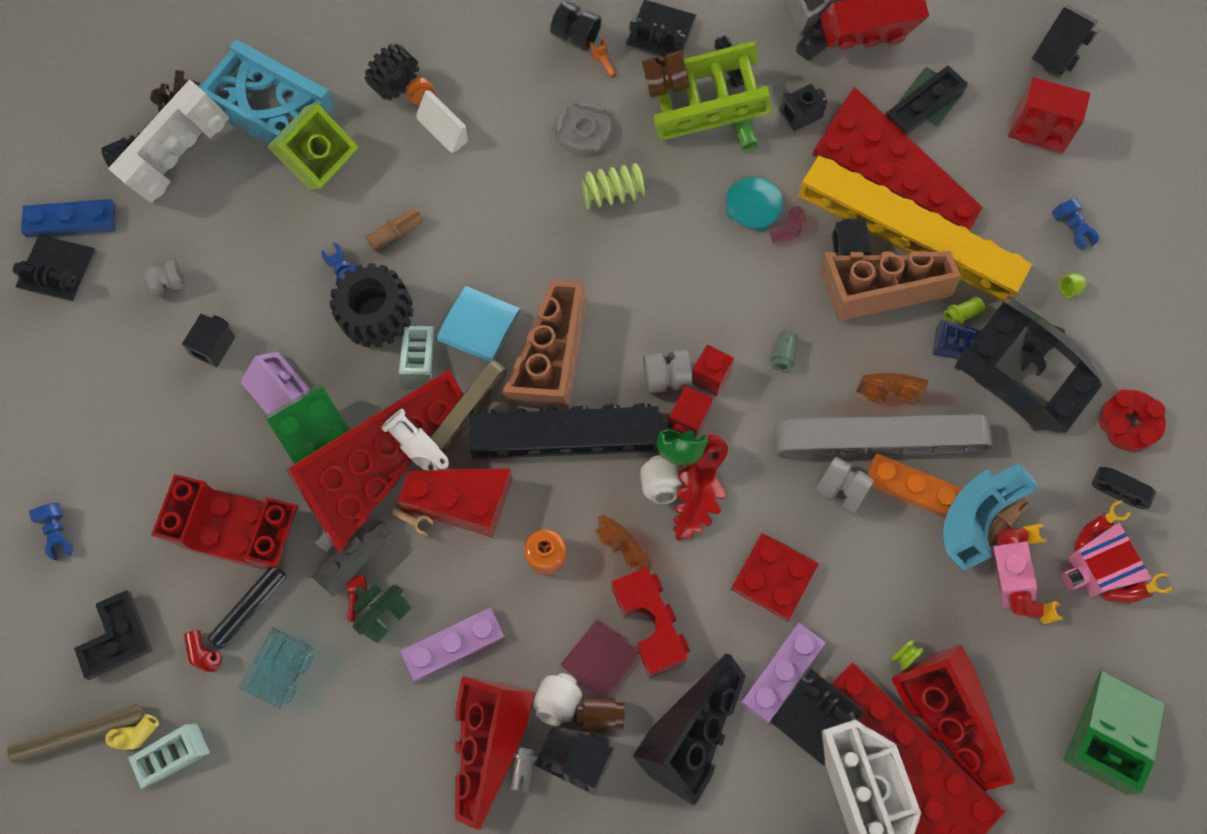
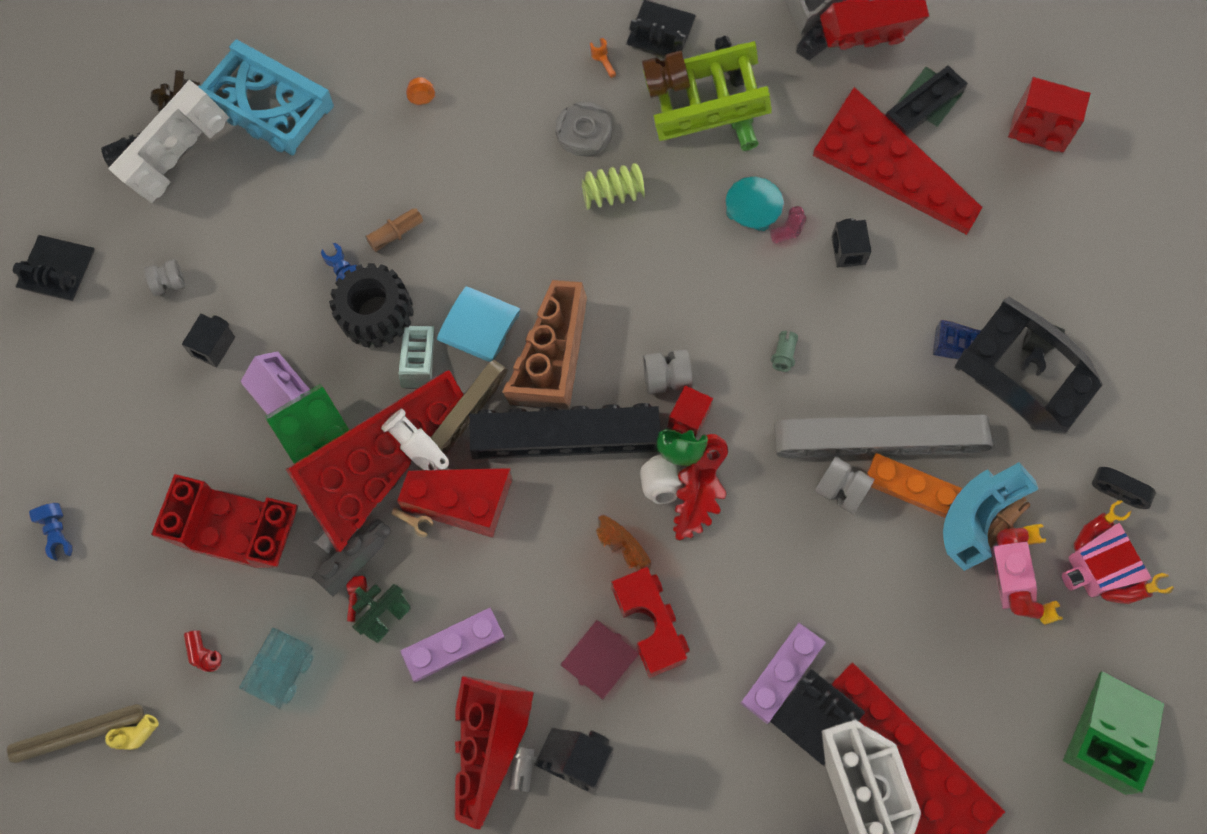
blue plate [21,199,116,237] -> none
black plate [74,590,152,680] -> none
light aqua slope [128,724,210,789] -> none
black axle [207,567,286,649] -> none
lime brick [267,103,359,190] -> none
black tyre [364,43,419,100] -> none
white slope [416,90,468,153] -> none
orange head [524,529,567,575] -> none
white head [533,673,582,726] -> none
black wheel [550,0,602,51] -> none
reddish brown brick [575,698,625,733] -> none
black wedge [633,654,746,805] -> none
red brick [692,344,735,396] -> none
red plate [731,533,819,622] -> none
black brick [779,83,827,132] -> none
yellow brick [798,155,1032,301] -> none
nougat wedge [820,252,961,321] -> none
clear orange slope [856,373,929,402] -> none
lime bush [891,638,924,671] -> none
red wedge [891,644,1015,791] -> none
lime pin [944,296,985,327] -> none
black brick [1031,5,1100,75] -> none
blue piece [1051,197,1099,250] -> none
lime hinge [1059,273,1087,298] -> none
red plate [1099,389,1166,452] -> none

